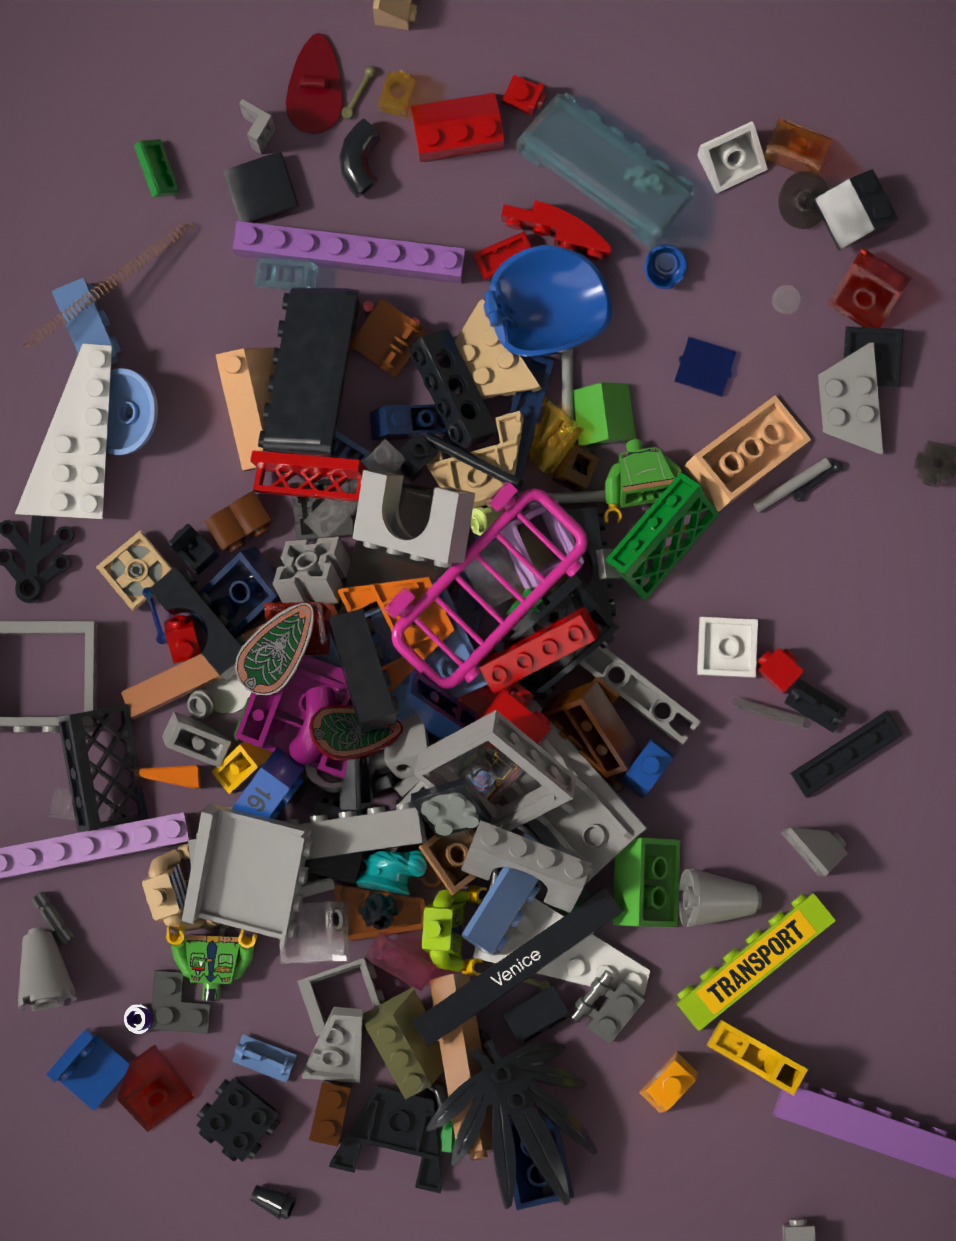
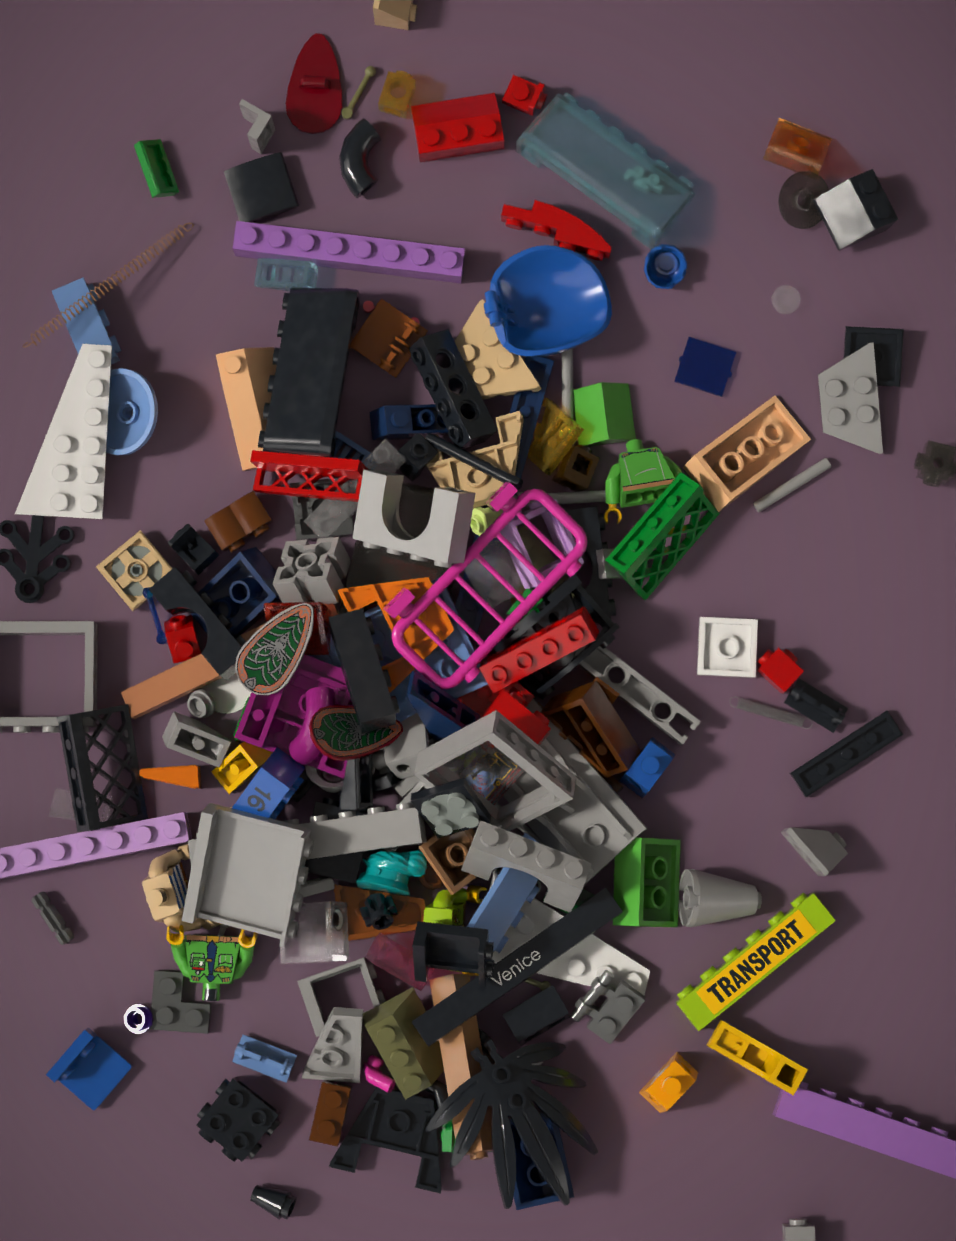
light grey cone [18,927,77,1011] -> none
clear red slope [116,1044,195,1132] -> none
red plate [473,231,532,281] -> none
white slope [697,121,768,193] -> none
black hinge [793,461,843,502] -> none
clear red slope [827,247,912,328] -> none
none -> dark pink arm [363,1055,396,1093]
none -> black panel [412,921,494,988]

